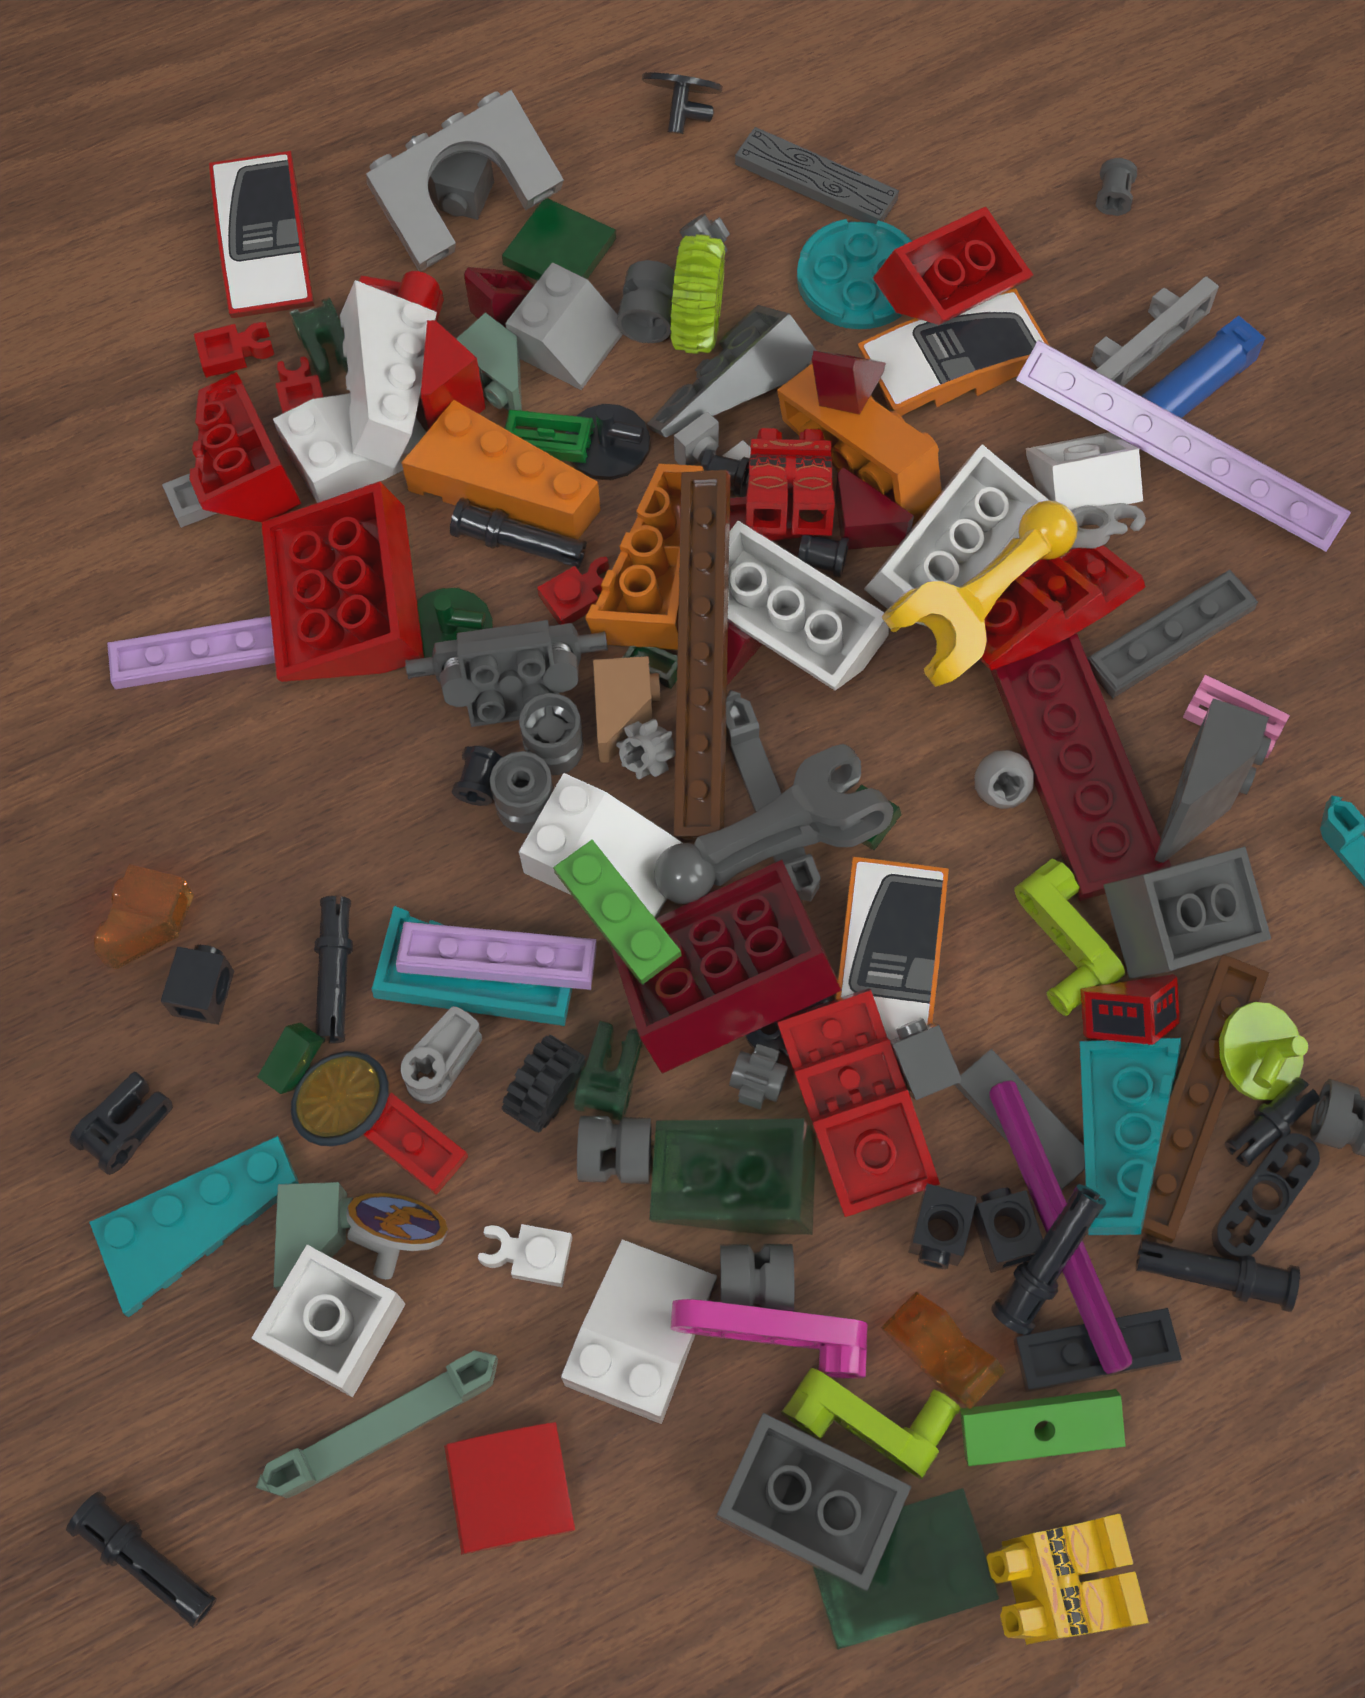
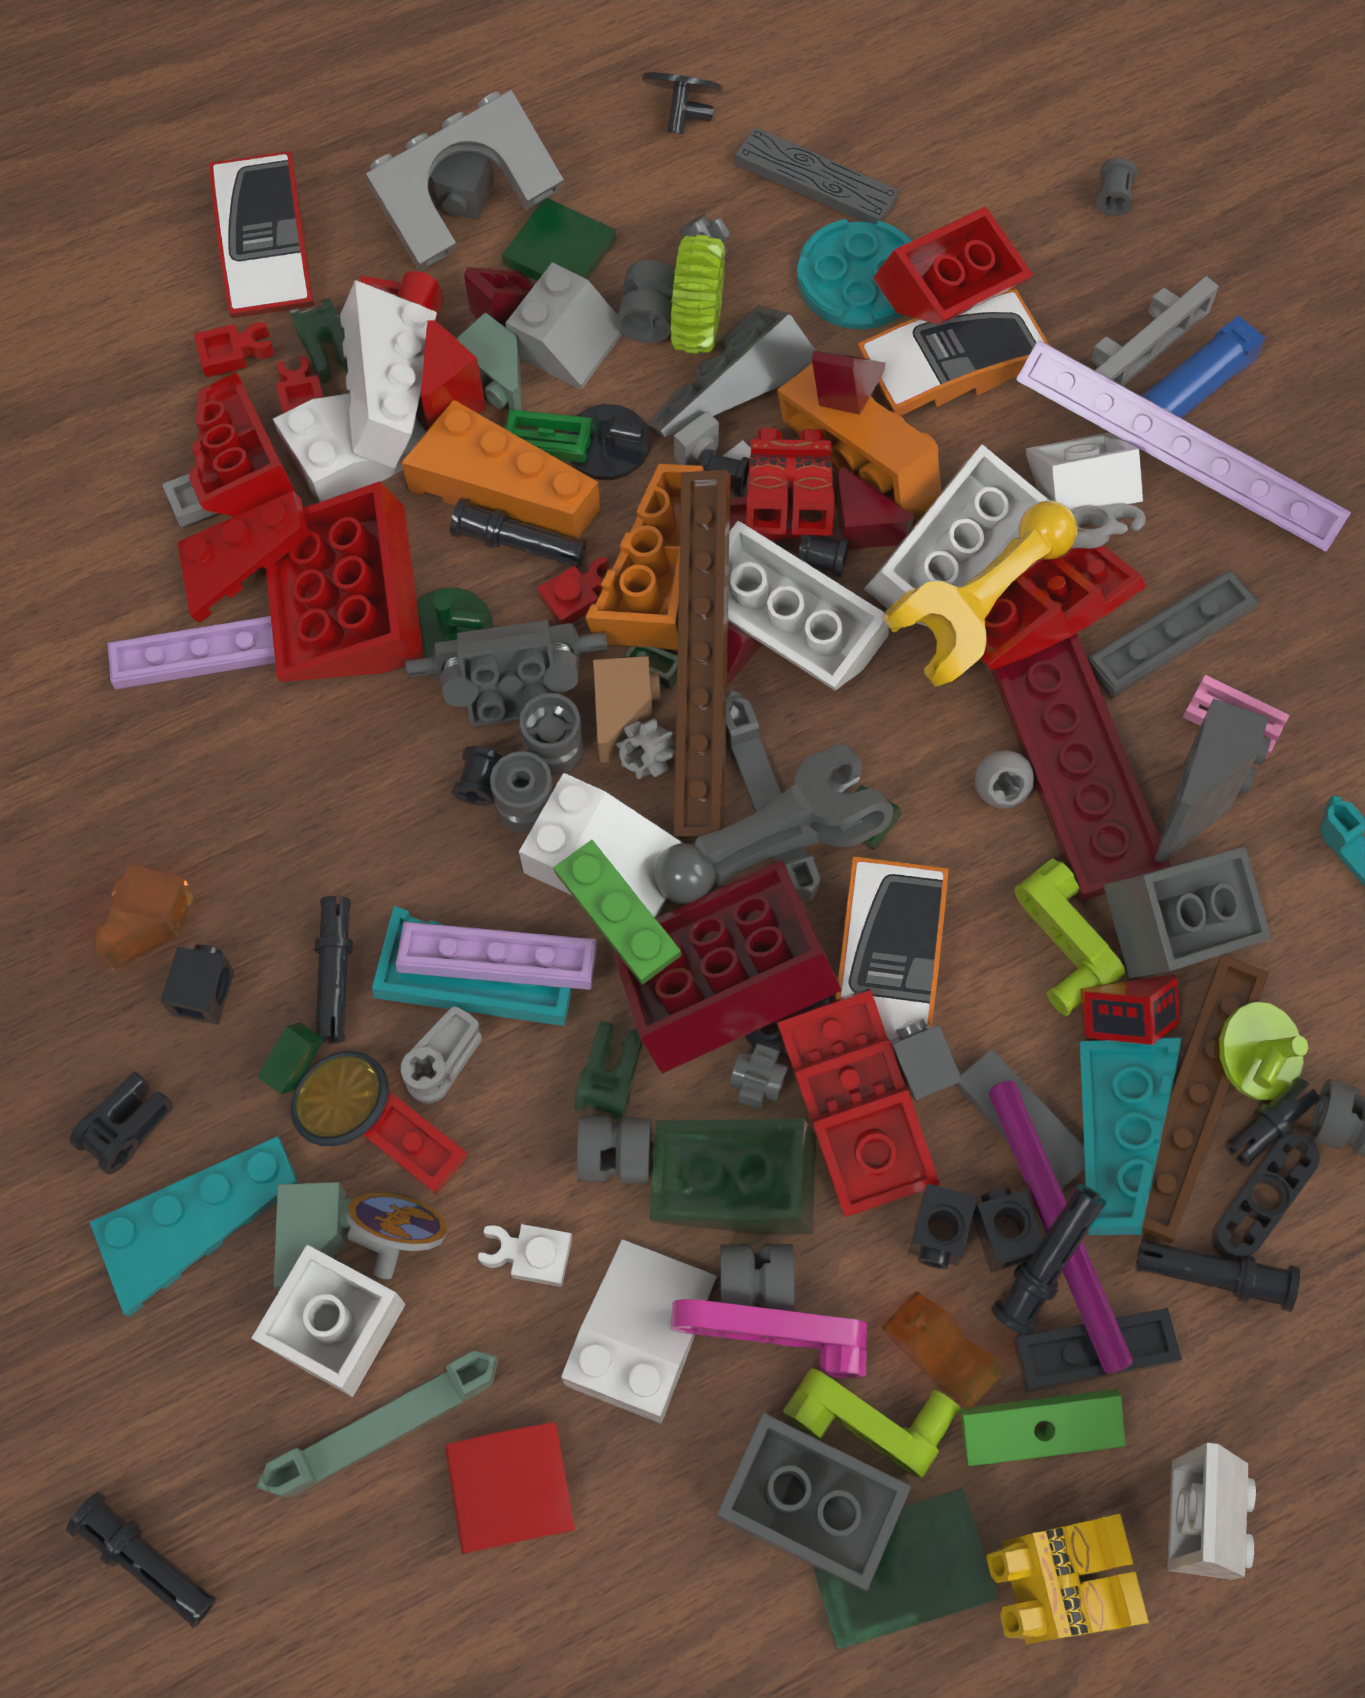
black tyre [502,1035,586,1133] -> none
none -> red wing [177,491,309,623]
none -> white slope [1167,1443,1256,1580]

